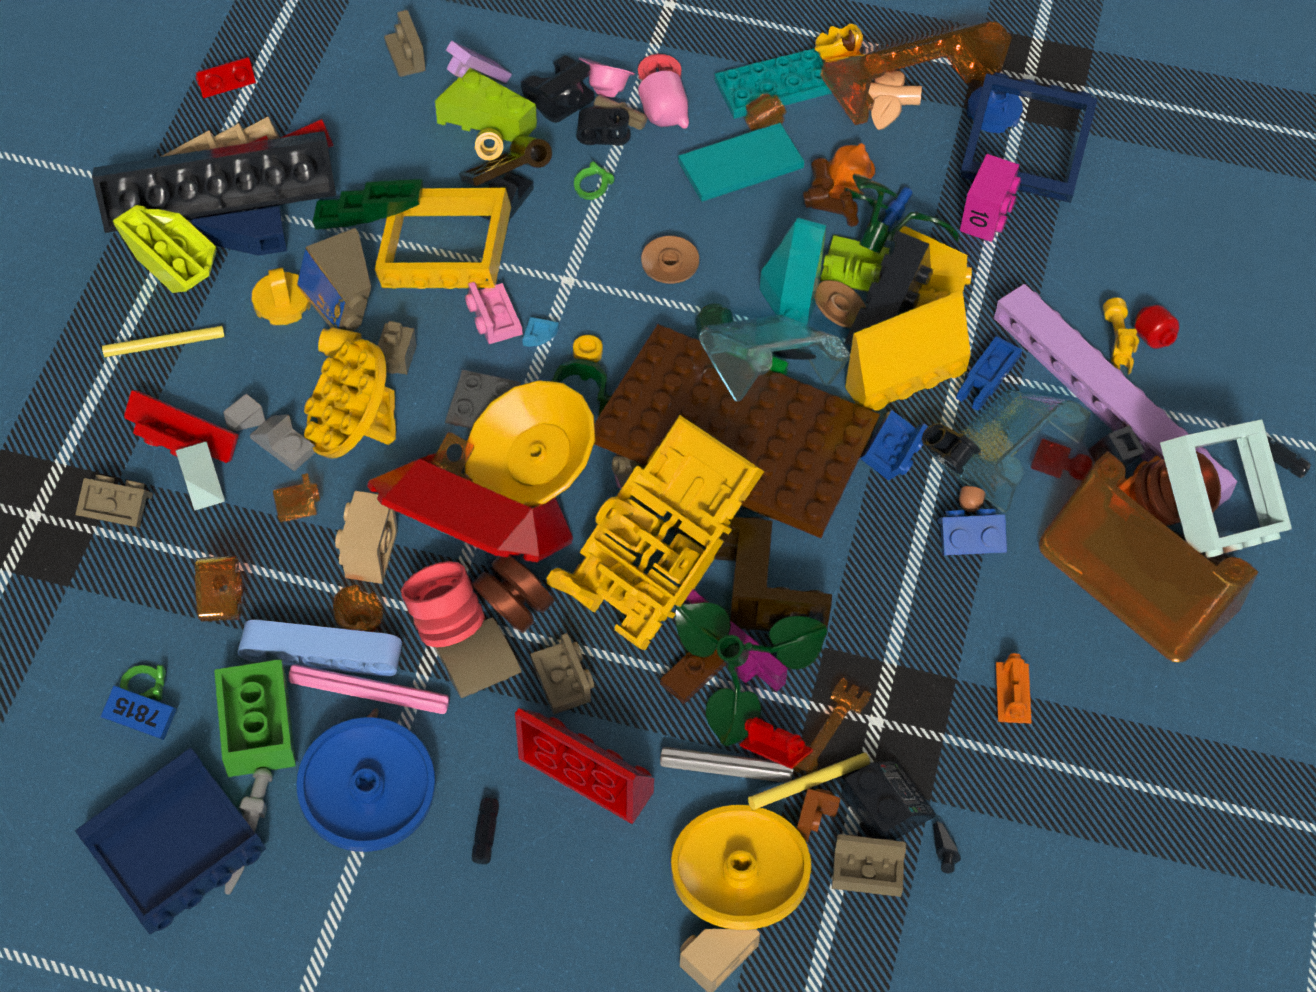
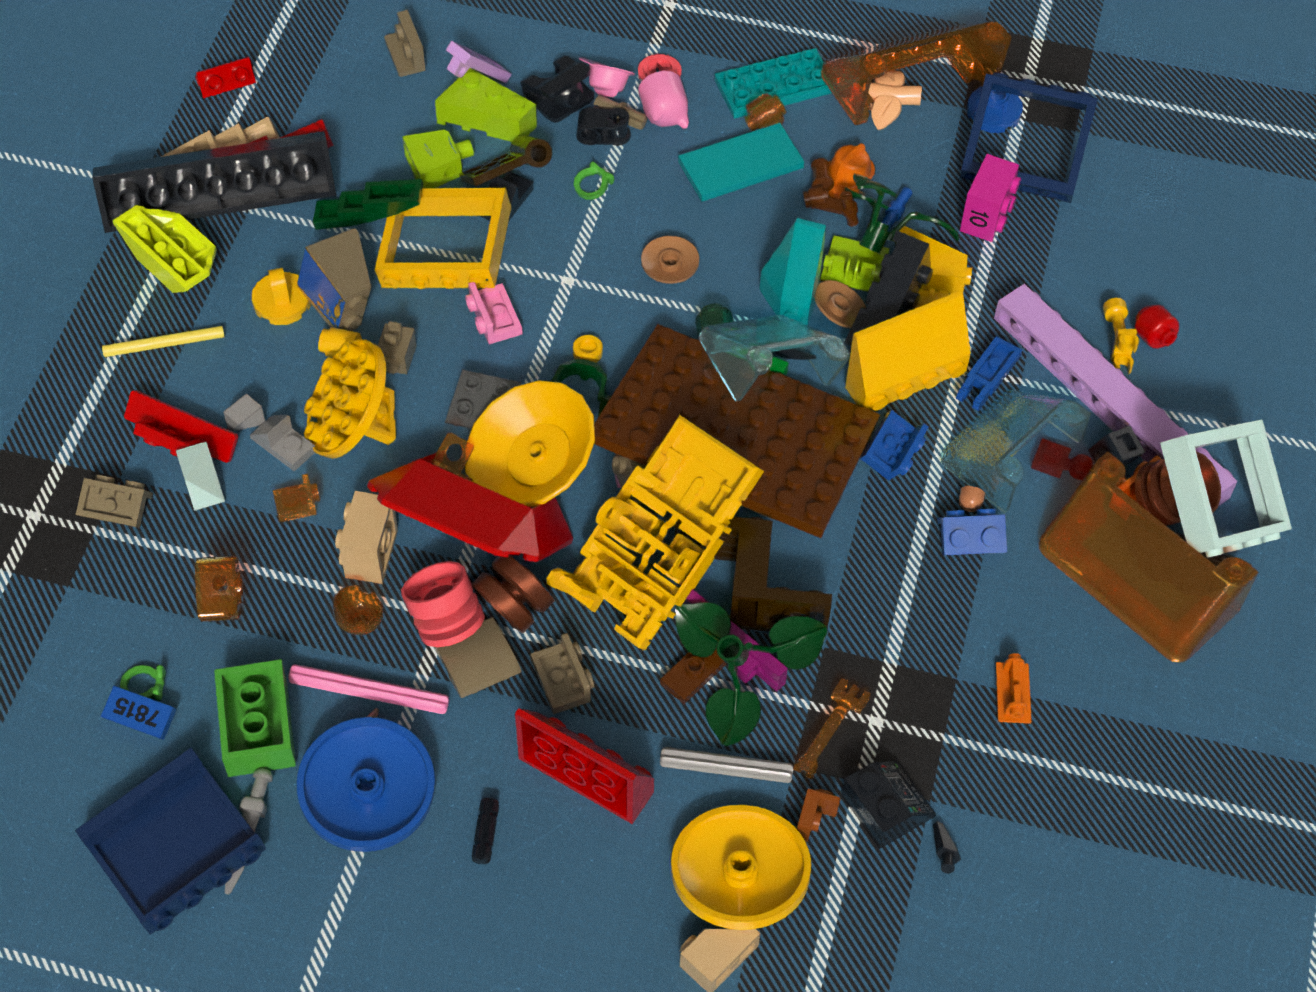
dark blue slope [192,206,287,256] -> none
light blue beam [238,620,402,677] -> none
yellow brick [475,128,503,160] -> none
dark azure tile [523,317,559,347] -> none
red hinge [740,717,813,769] -> none
light yellow bar [748,752,870,810] -> none
yellow hair [814,23,863,66] -> none
dark tan bracket [832,834,906,897] -> none
black piece [922,423,981,475] -> none
black axle [1267,436,1311,478] -> none
none -> lime torso [402,130,474,188]

